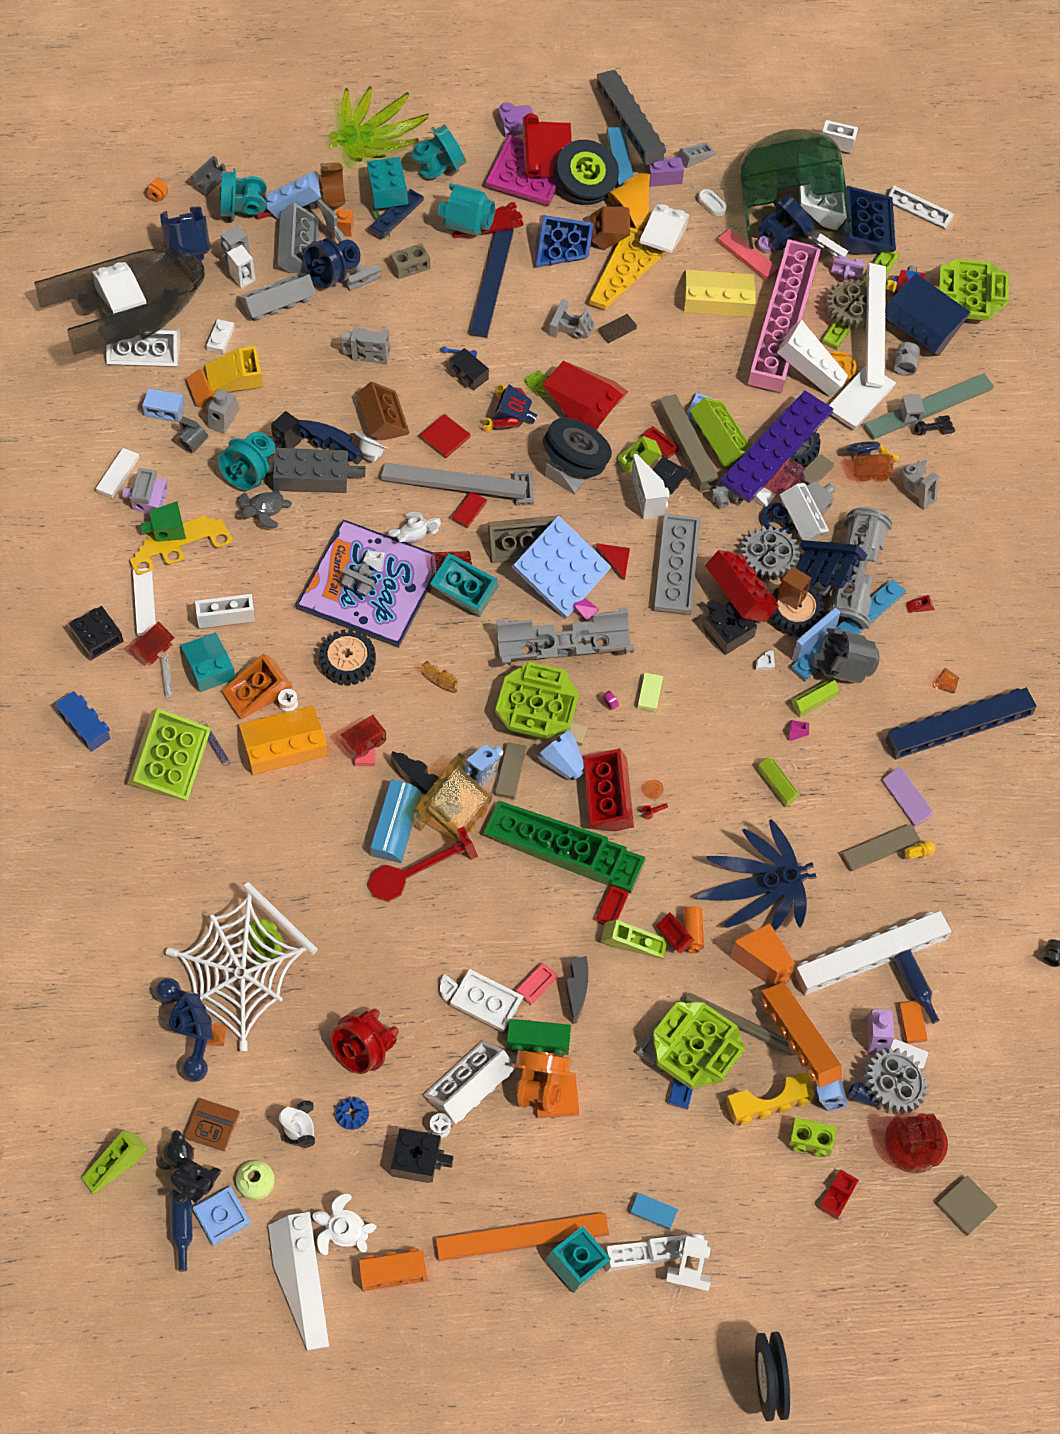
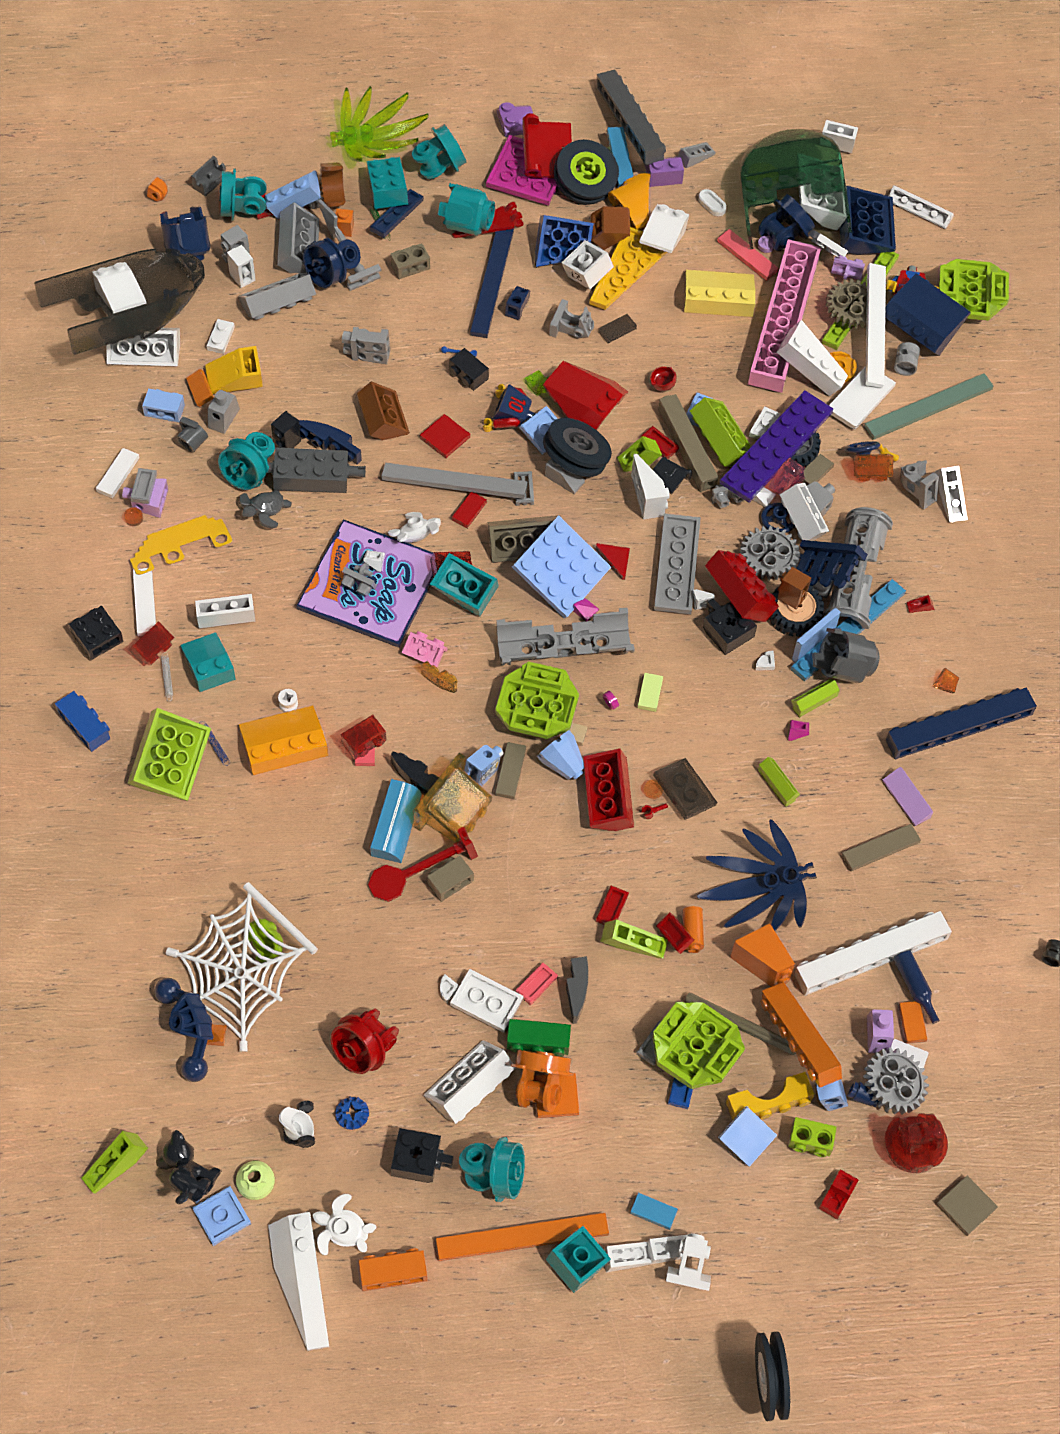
green torso [141,501,186,542] -> none
dark blue piece [170,1189,193,1272] -> none
dark orange tile [185,1098,240,1152] -> none
orange slope [221,653,293,719] -> none
wheel [319,629,376,686] -> none
white piece [354,431,389,462] -> none
white wheel [430,1113,451,1138] -> none
green slope [484,801,646,893] -> none
light grey brick [900,394,925,423] -> none
yellow axle [904,840,936,859] -> none
black hinge [914,415,955,435] -> none
none -> clear orange tile [124,507,143,526]
none -> bright pink bracket [402,631,448,668]
none -> dark tan brick [427,856,474,902]
none -> teal piece [459,1137,525,1202]
none -> dark blue leg [505,286,531,320]
none -> light blue tile [519,406,558,455]
none -> white brick [561,240,614,289]
none -> red hair [650,366,677,392]
none -> clear smoke tile [653,758,718,820]
none -> white slope [693,589,715,610]
none -> light blue tile [718,1106,777,1167]
none -> white plate [749,407,781,440]
none -> white slope [935,466,967,522]

